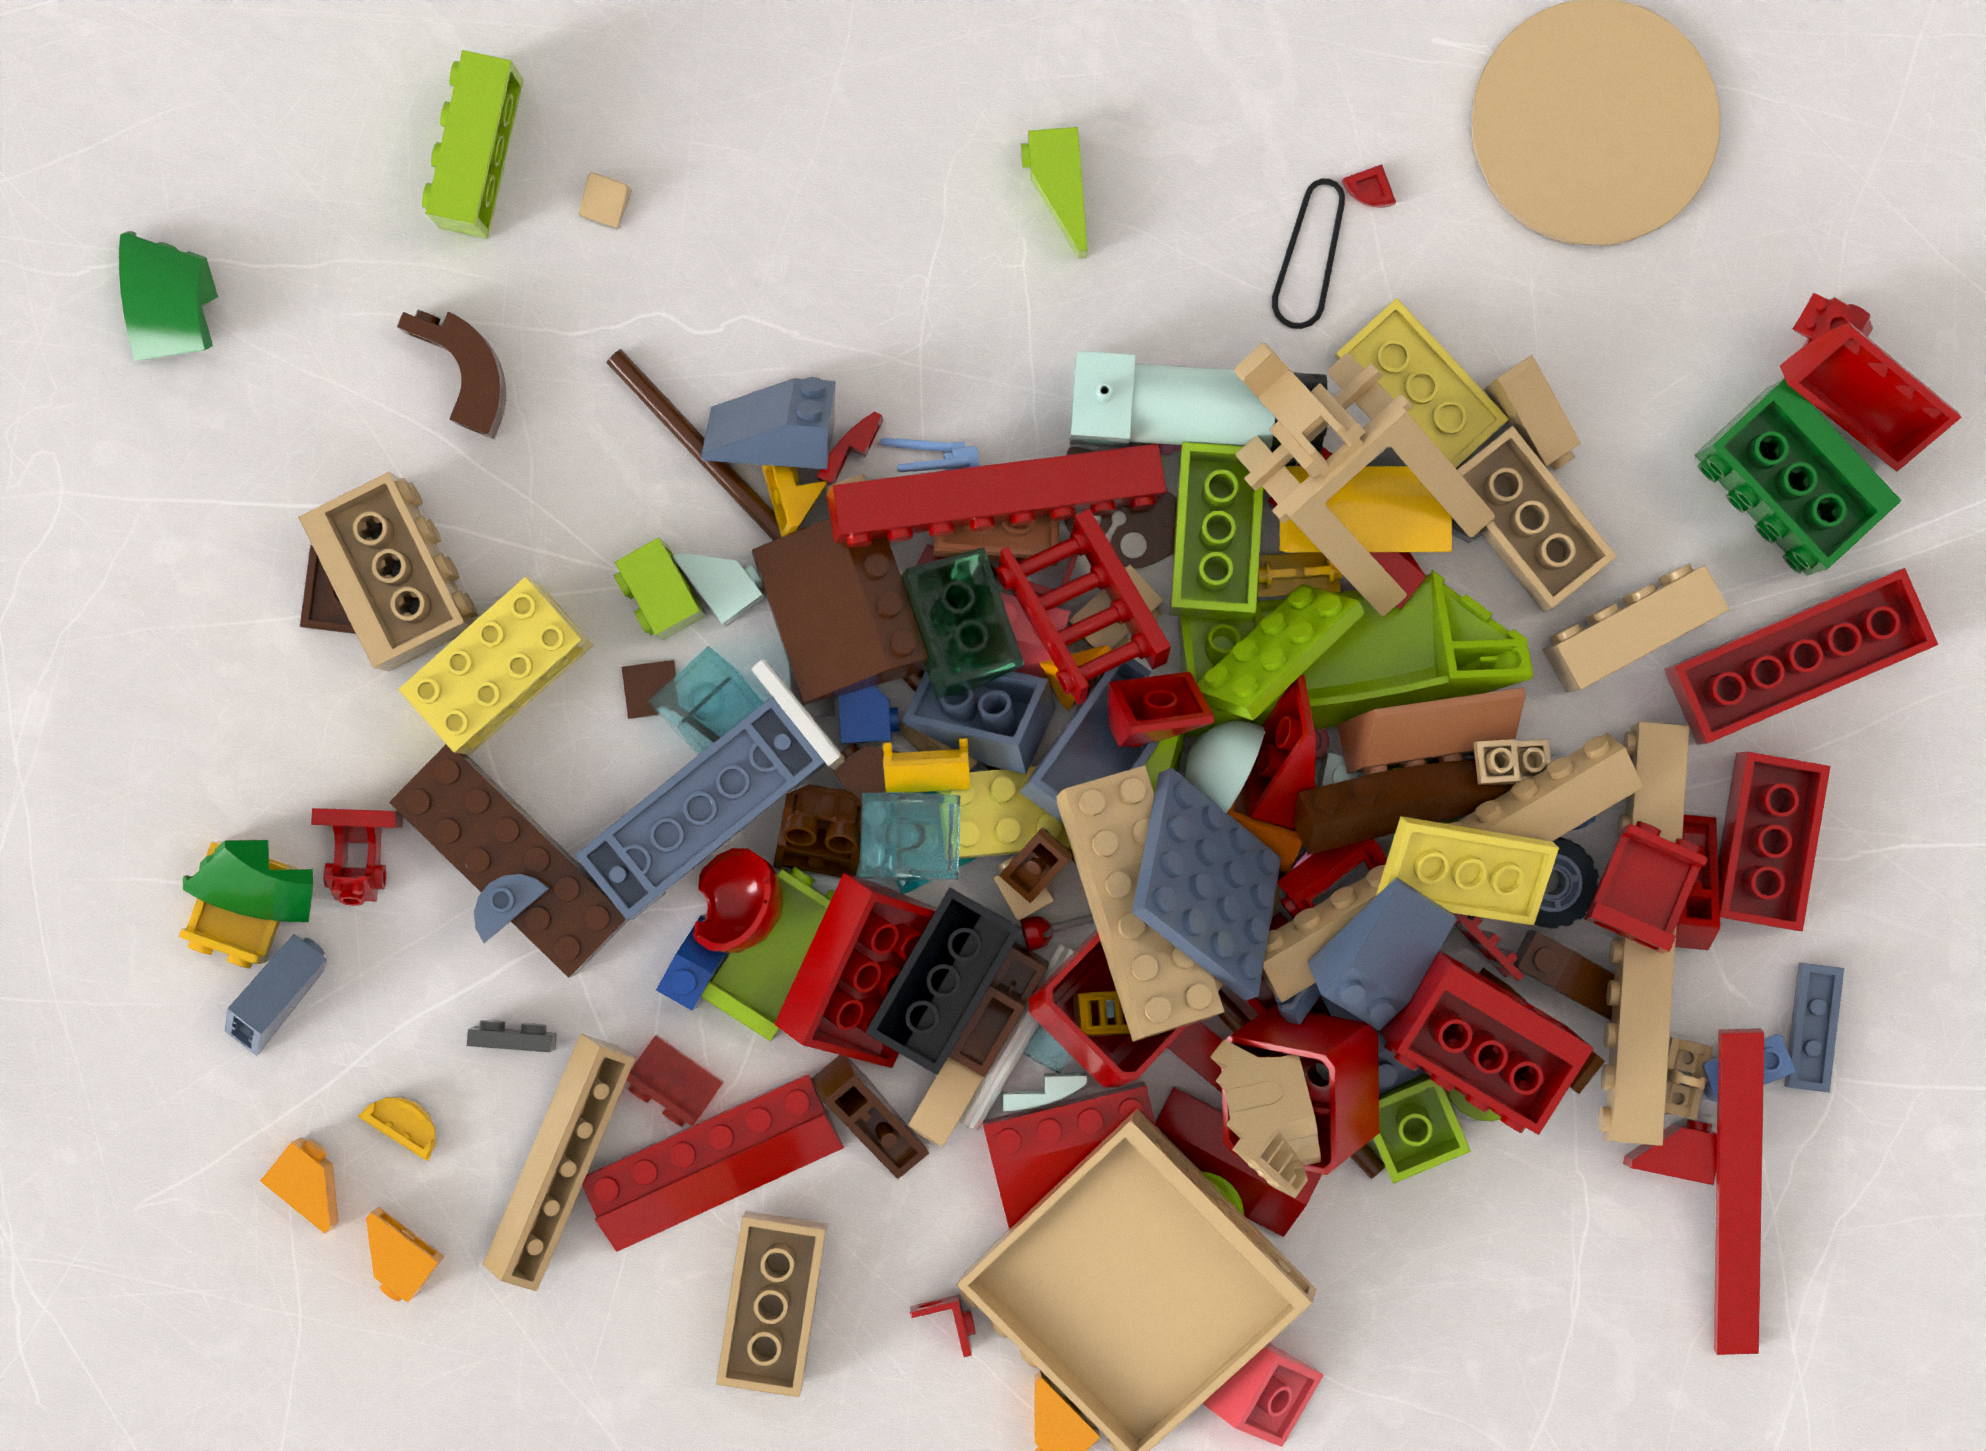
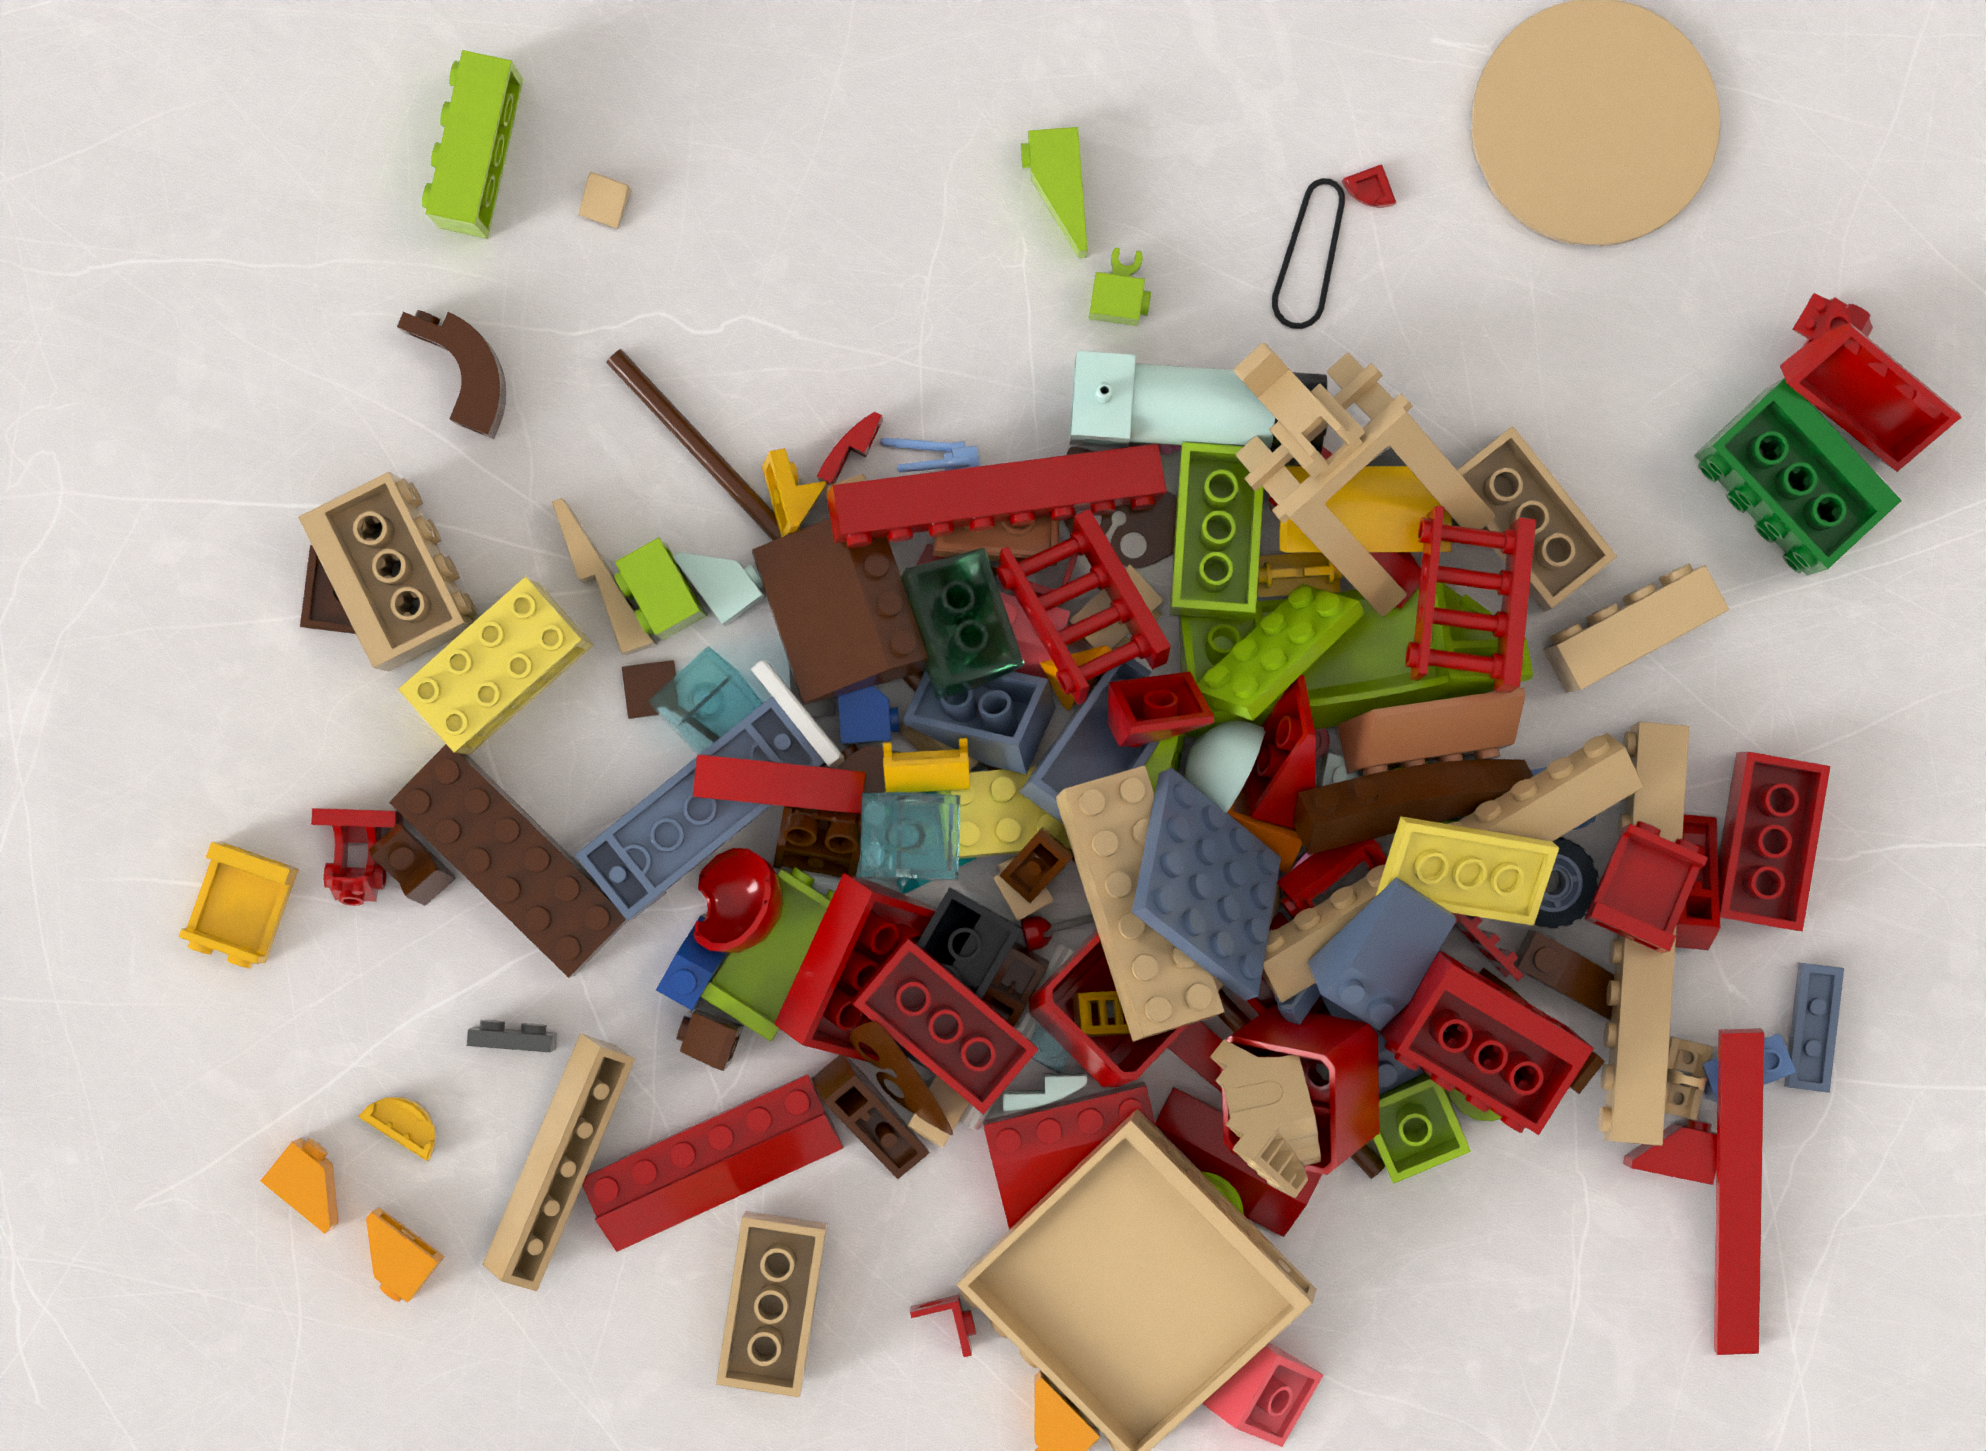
green slope [119,231,218,361] -> none
green slope [183,840,313,923] -> none
sand blue slope [224,934,327,1056] -> none
sand blue plate [474,874,550,943] -> none
clear red bracket [626,1034,724,1127] -> none
sand blue slope [702,377,836,469] -> none
light yellow plate [1334,298,1509,468] -> none
tan slope [1474,739,1551,785] -> none
tan slope [1484,355,1581,471] -> none
red brick [1664,568,1939,745] -> none
none -> reddish brown slope [369,822,456,906]
none -> tan slope [552,498,658,655]
none -> reddish brown slope [676,1009,744,1071]
none -> red slope [692,754,865,814]
none -> reddish brown piece [850,1021,953,1135]
none -> red brick [852,935,1039,1115]
none -> lime brick [1089,248,1151,326]
none -> red fence [1405,506,1536,693]

